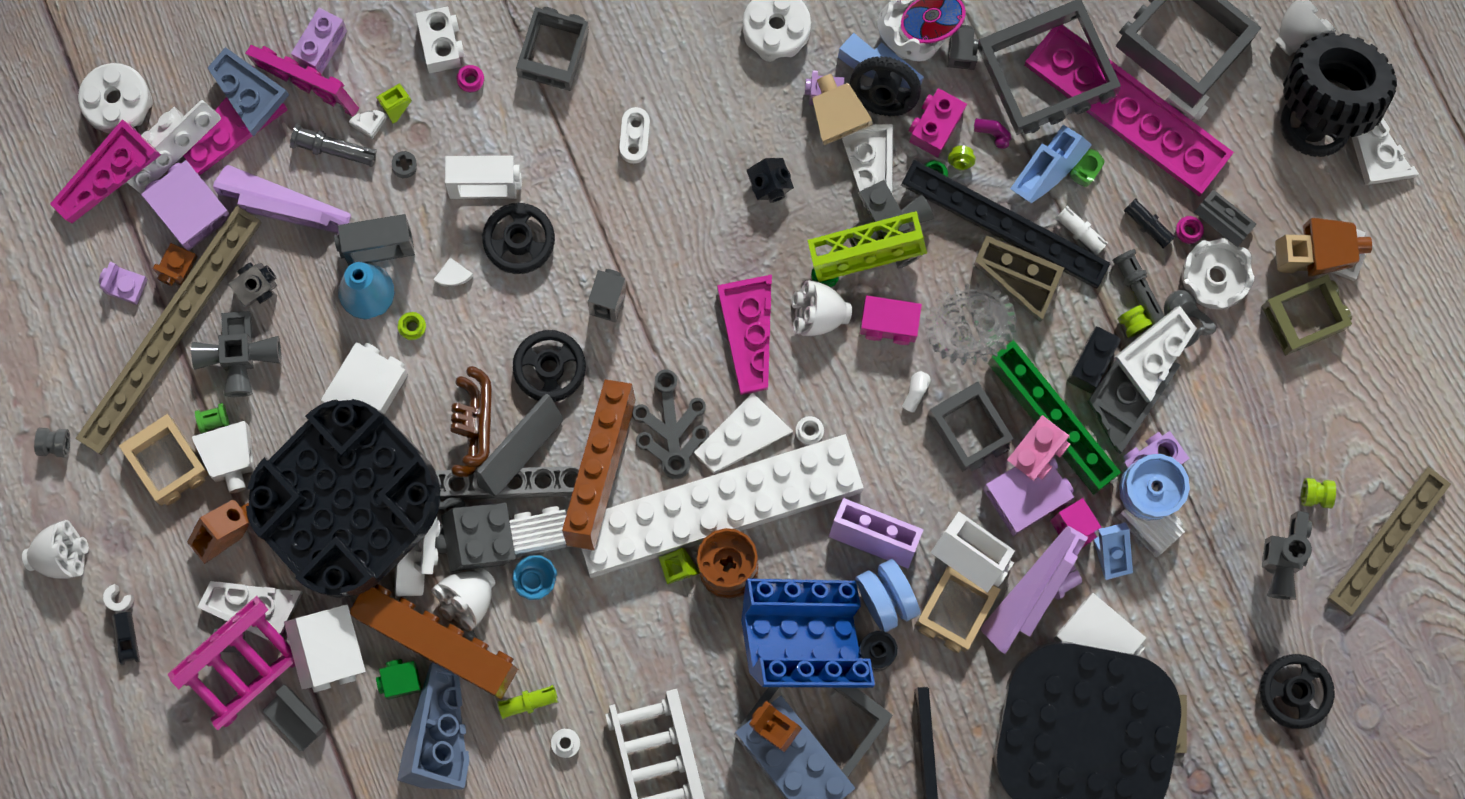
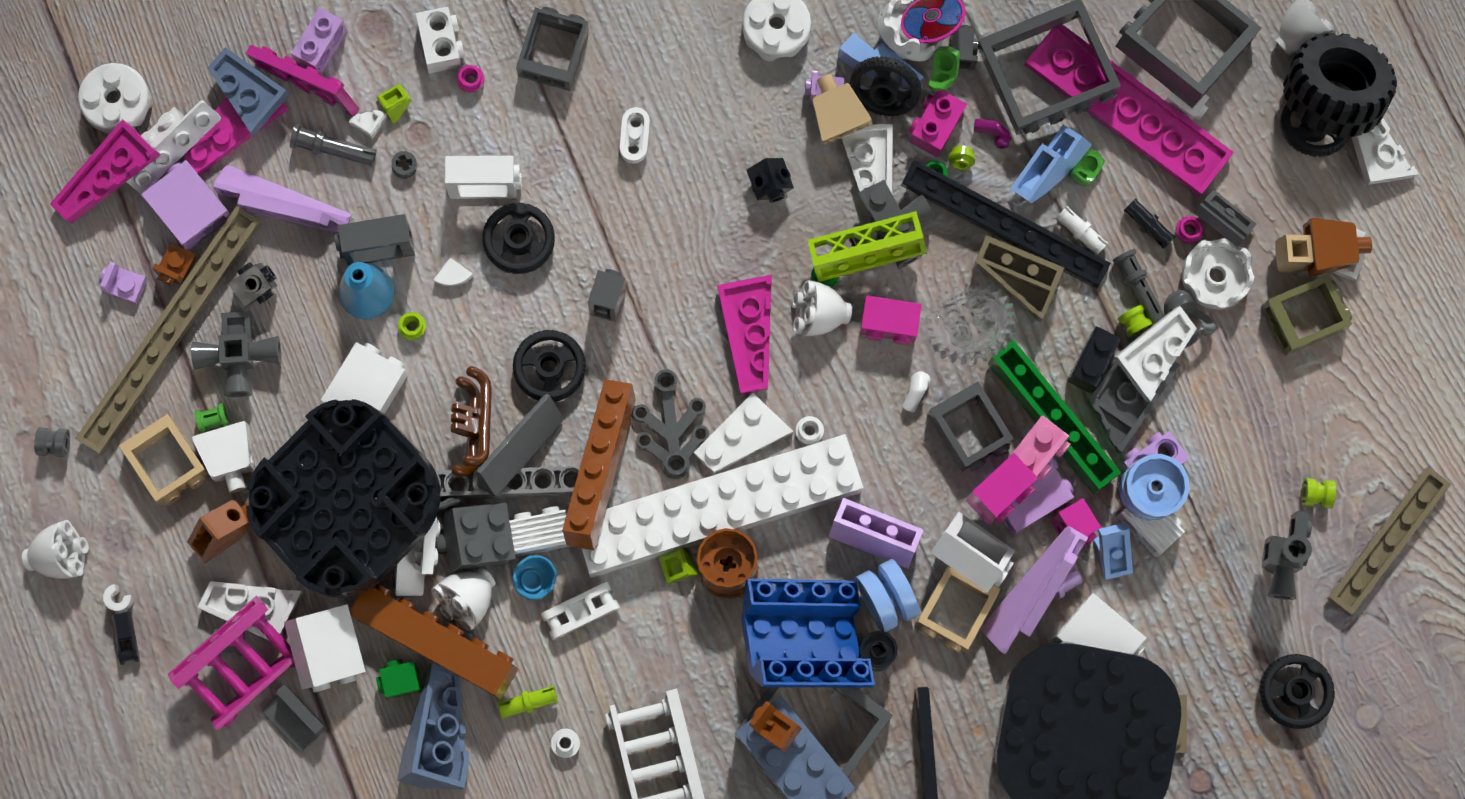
none -> white plate [540,582,620,640]
none -> bright green hair [929,46,960,91]
none -> dark pink brick [965,453,1038,525]

